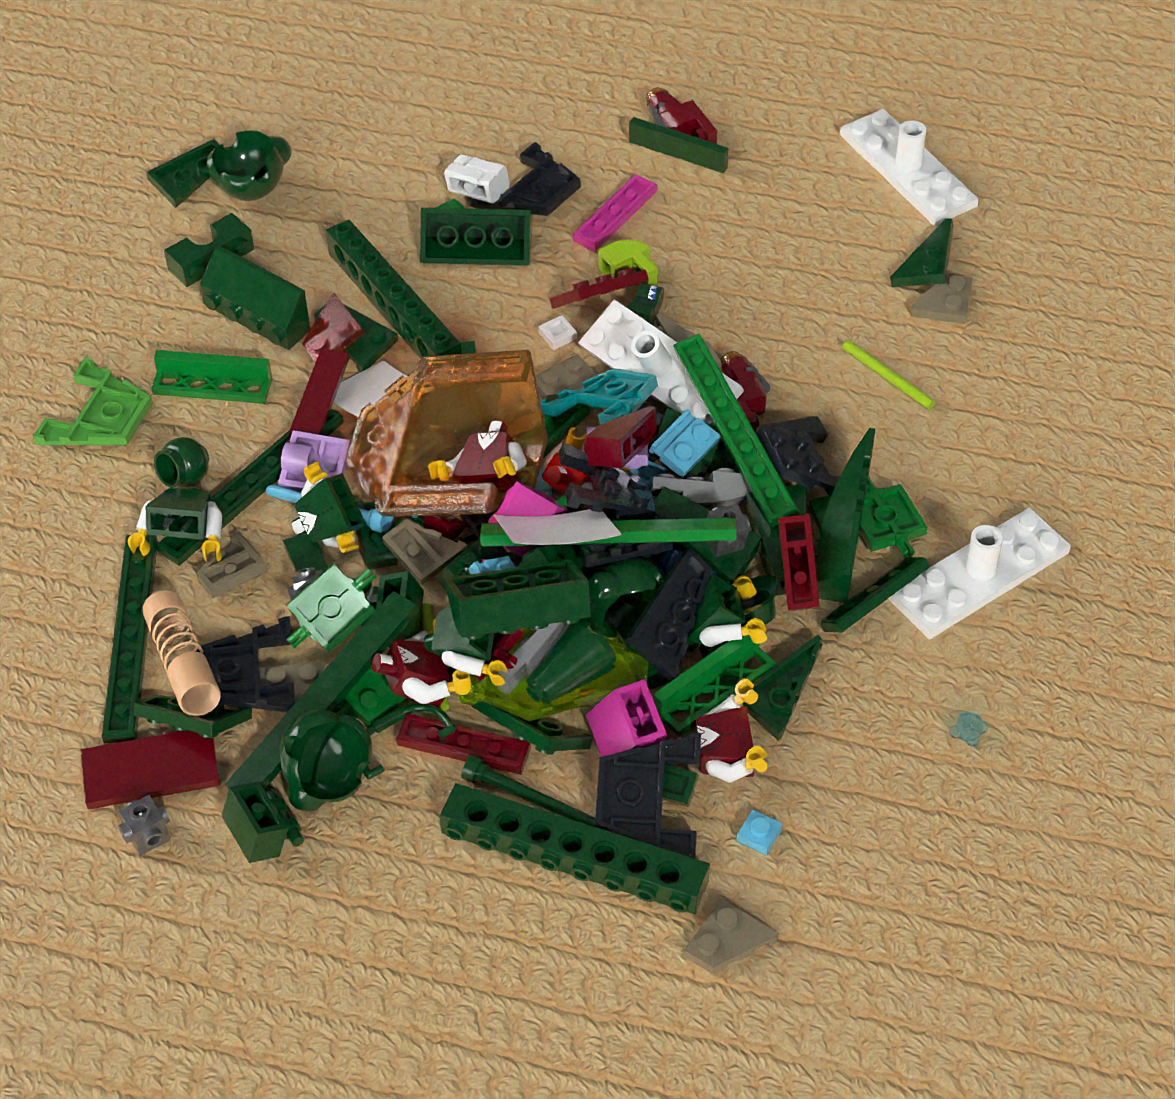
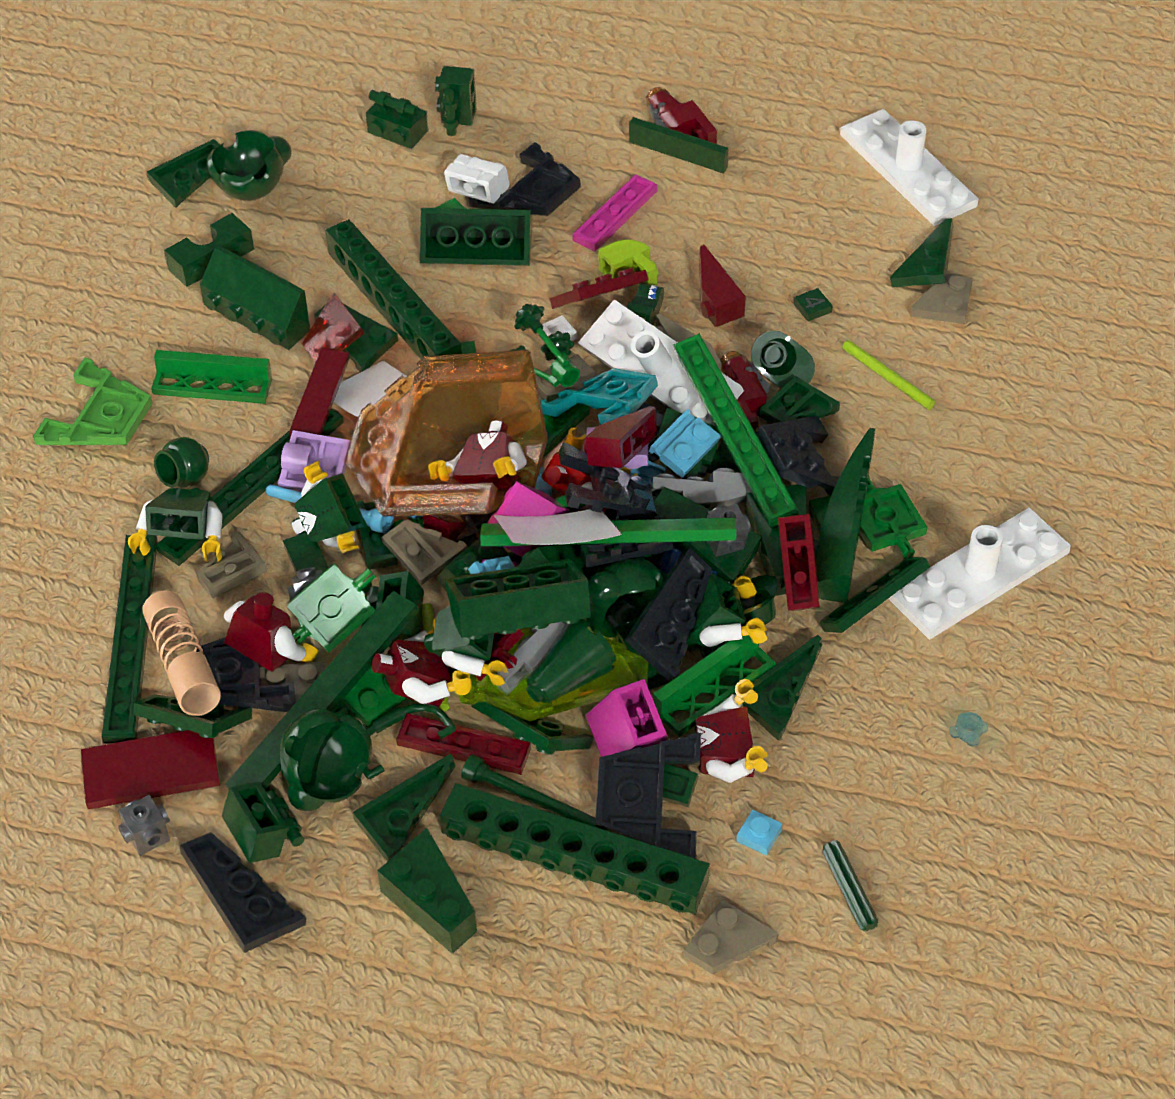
none -> black wing [180,832,306,953]
none -> dark red torso [224,592,319,672]
none -> dark green wing [353,754,455,862]
none -> dark green brick [366,90,428,149]
none -> dark green wedge [377,828,477,954]
none -> dark green brick [435,66,477,136]
none -> plant [503,304,580,387]
none -> dark red slope [699,244,746,328]
none -> dark green piece [751,330,815,388]
none -> dark green wing [759,376,840,424]
none -> dark green tile [794,288,833,321]
none -> dark green axle [823,840,878,932]

